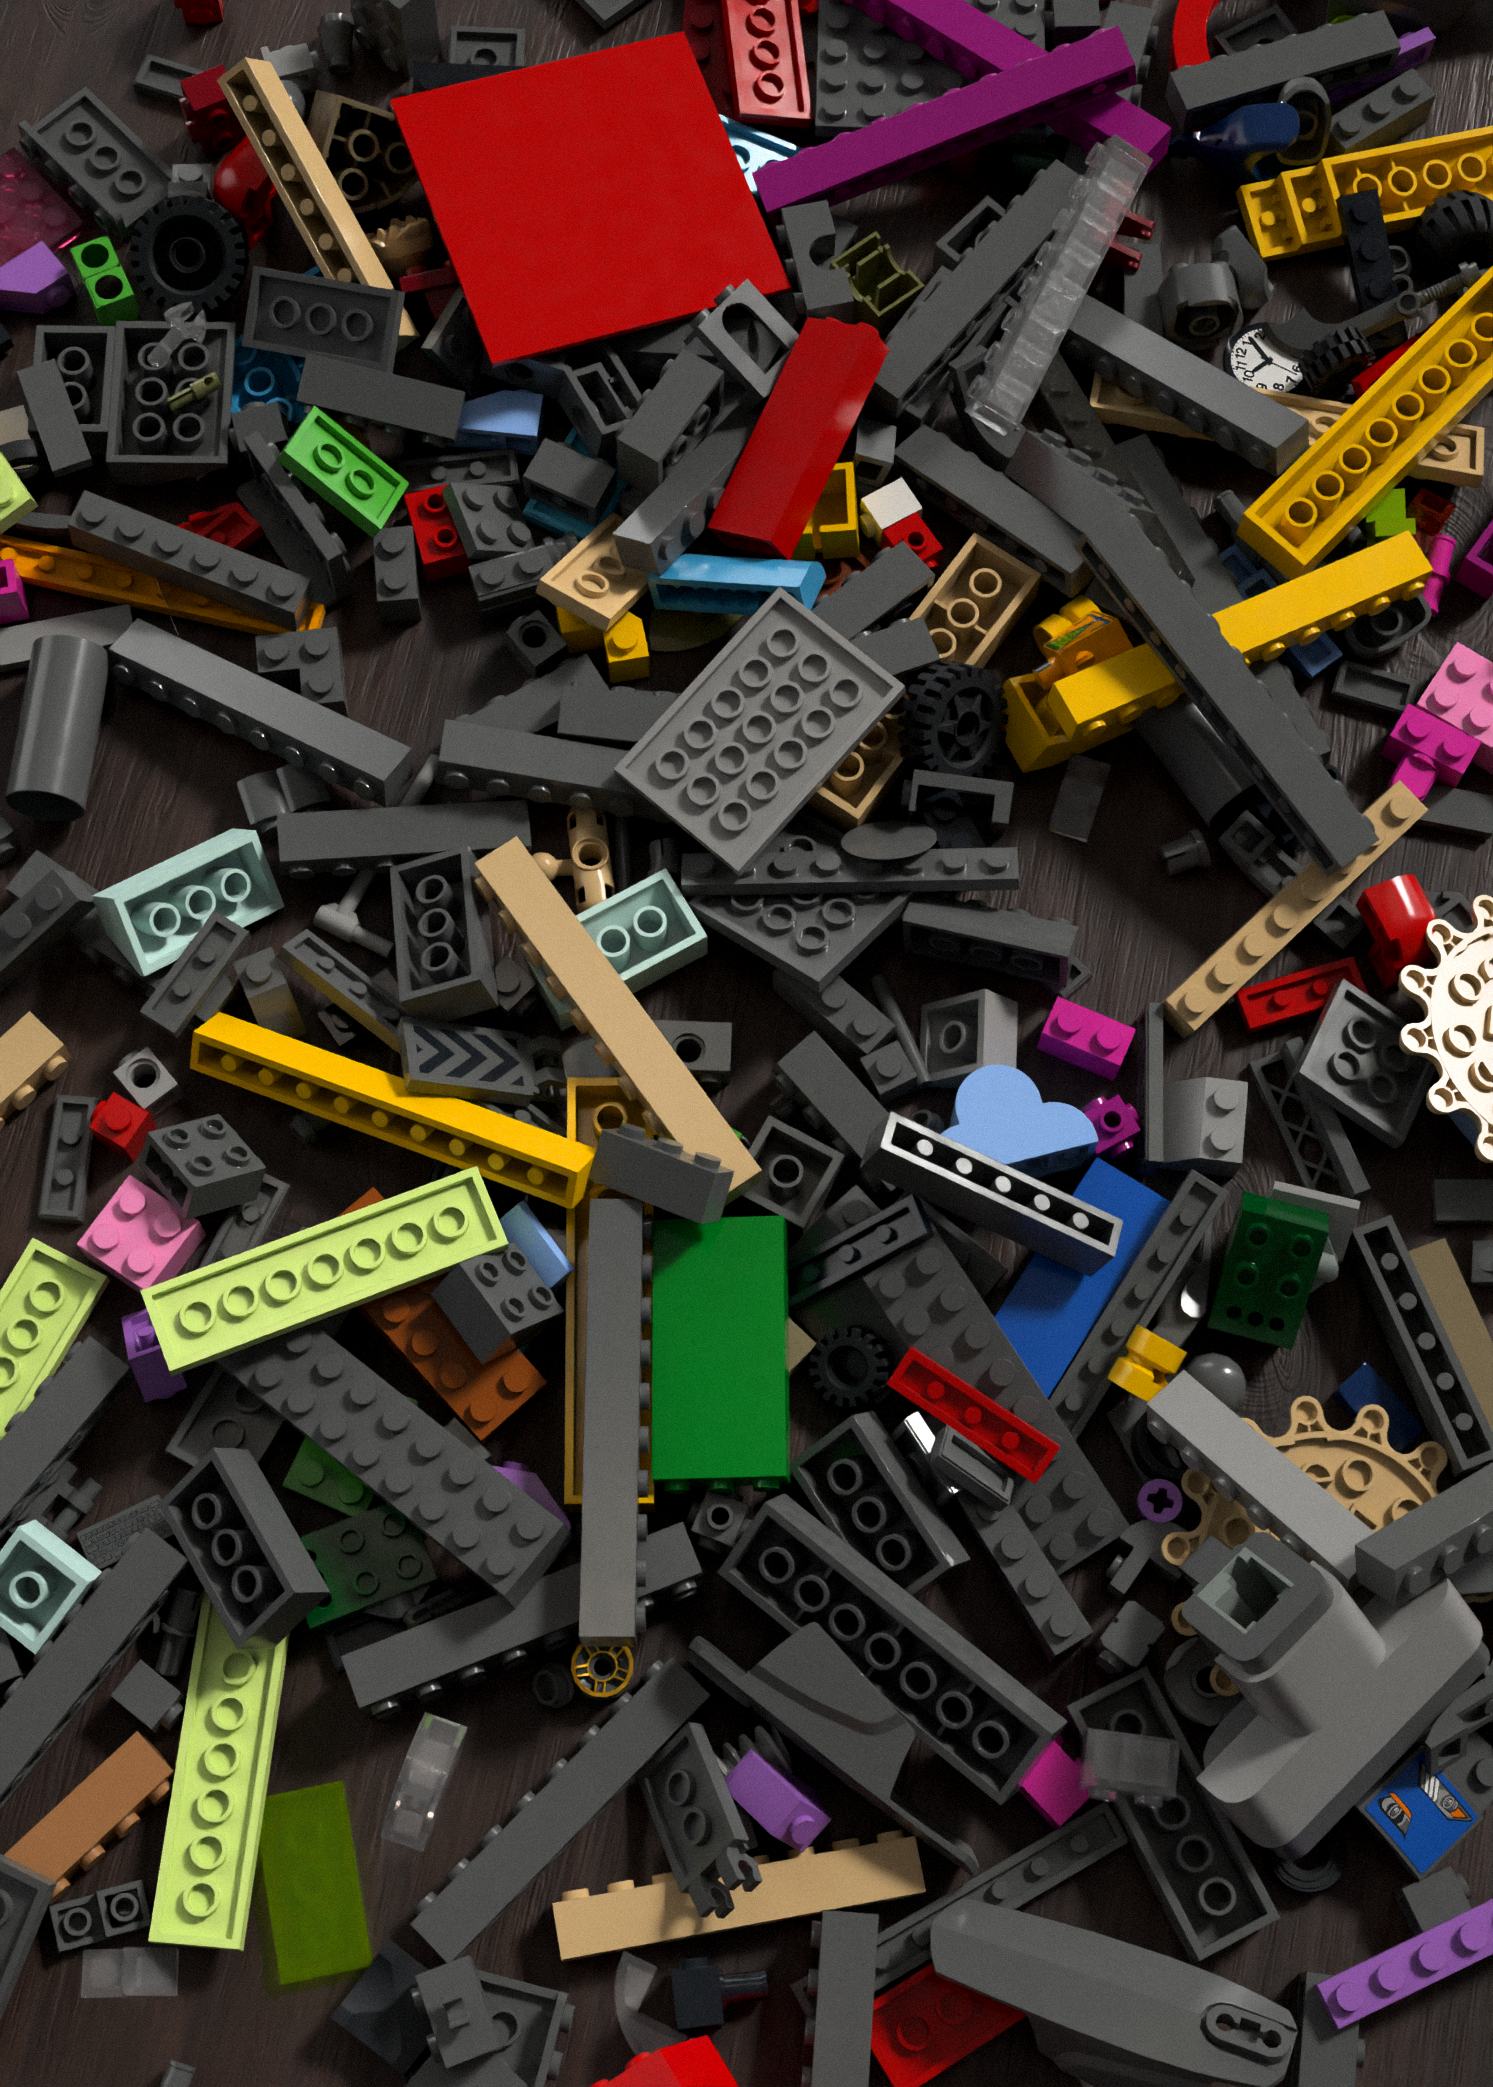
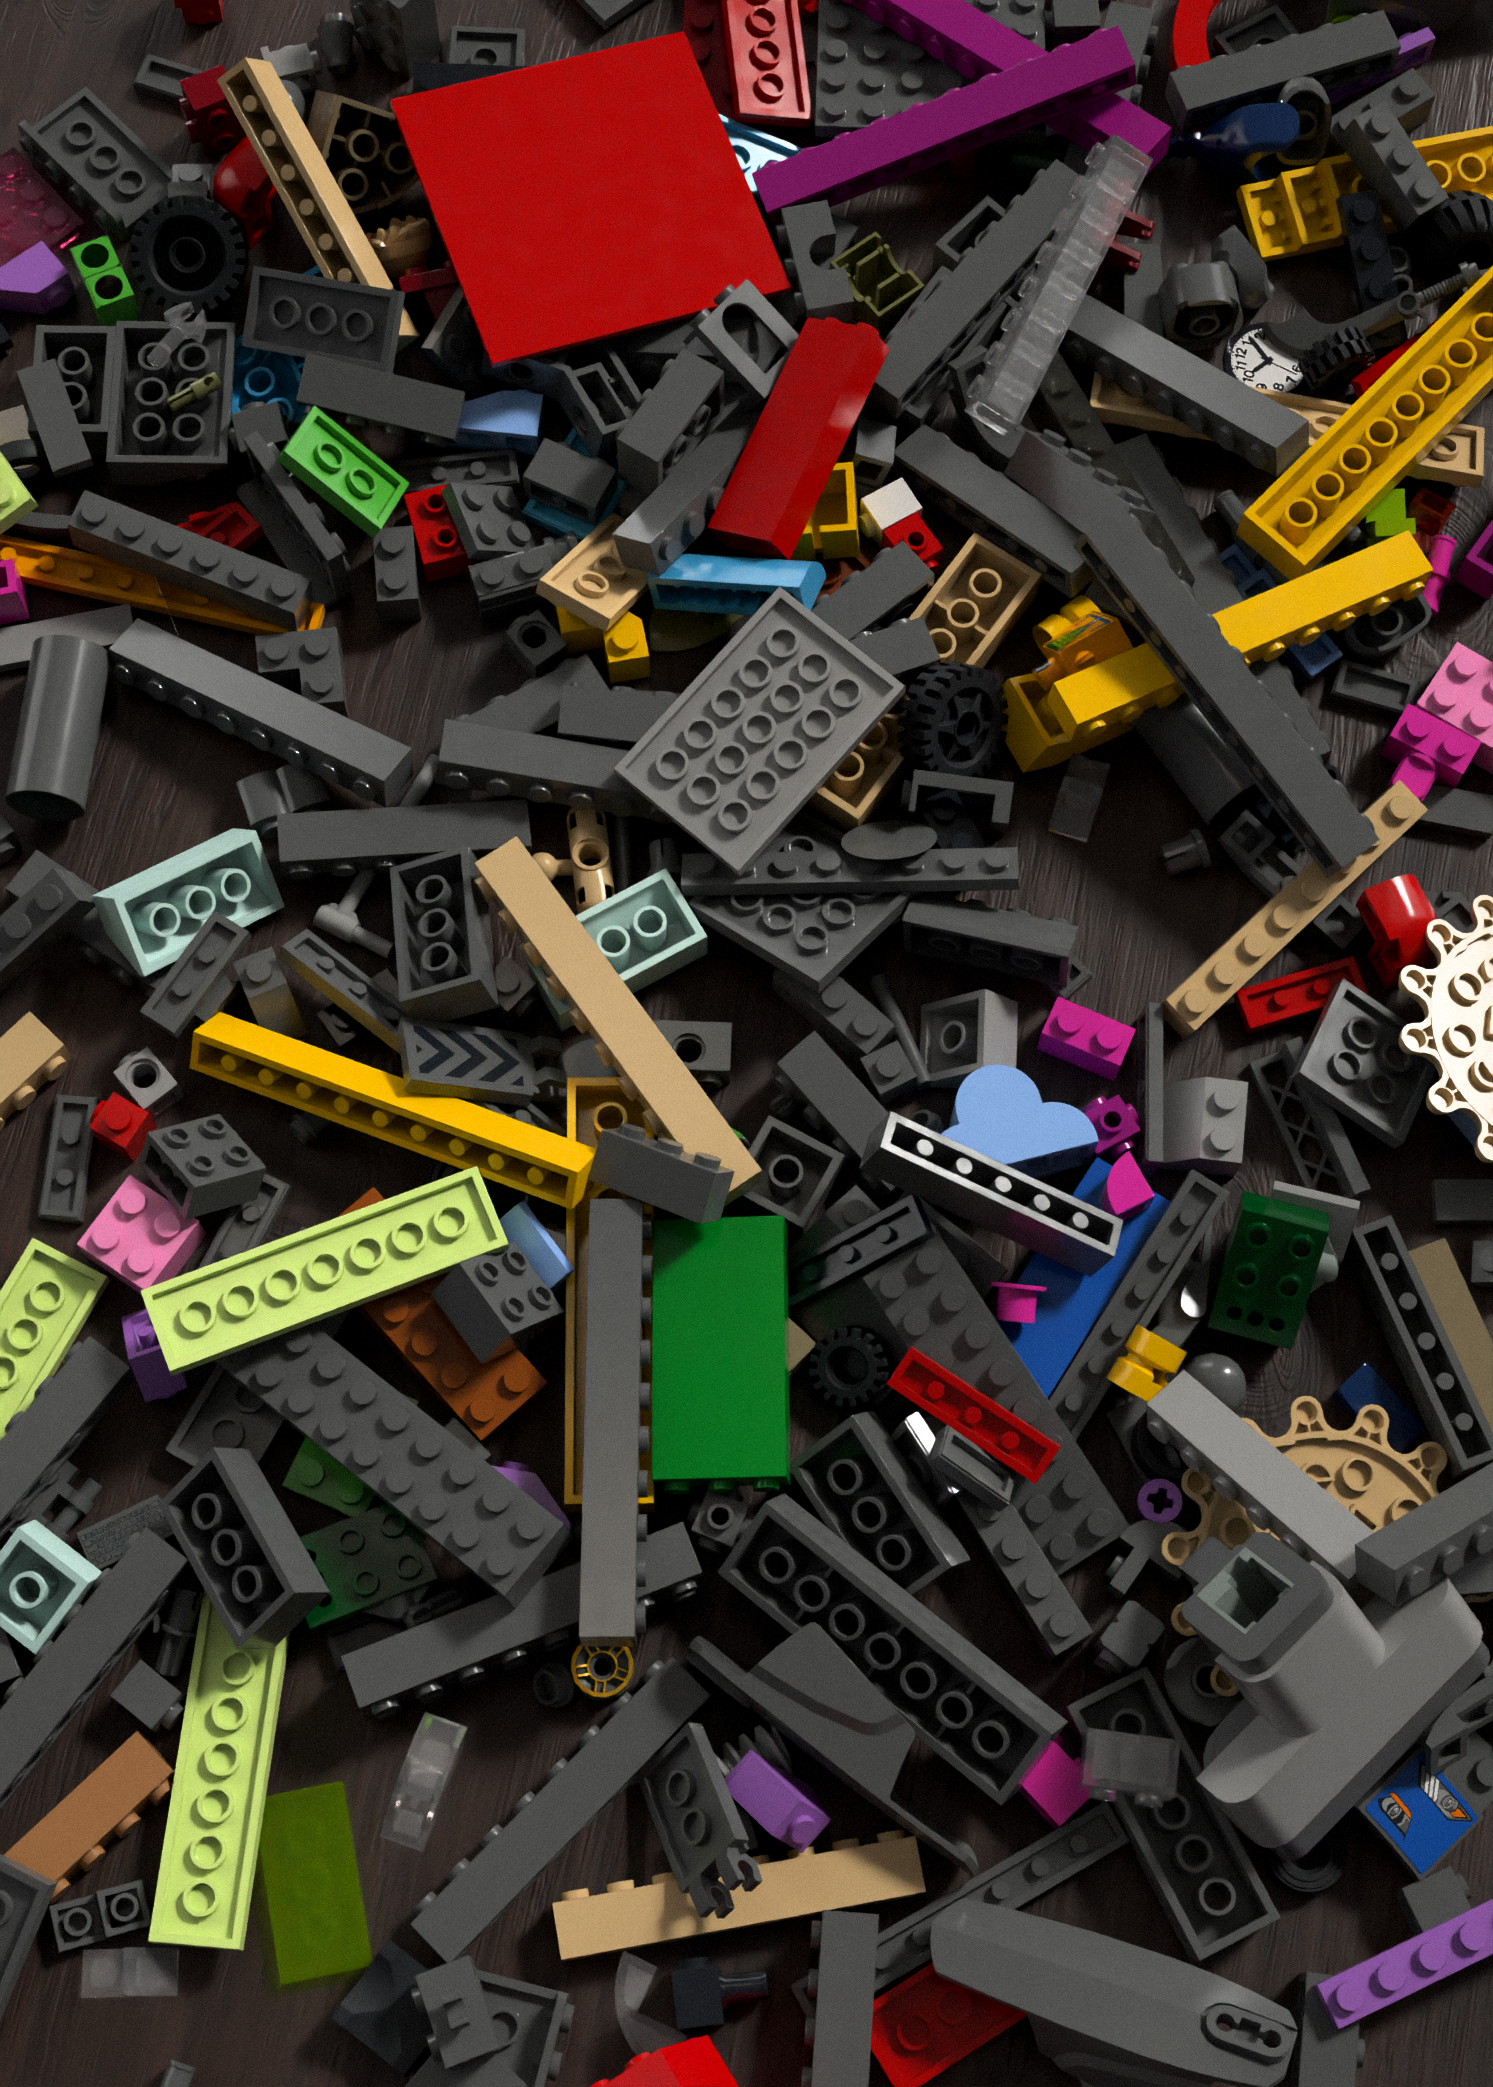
none -> dark pink piece [990,1281,1047,1324]
none -> dark pink brick [1102,1151,1155,1220]
none -> dark grey brick [1337,101,1449,234]

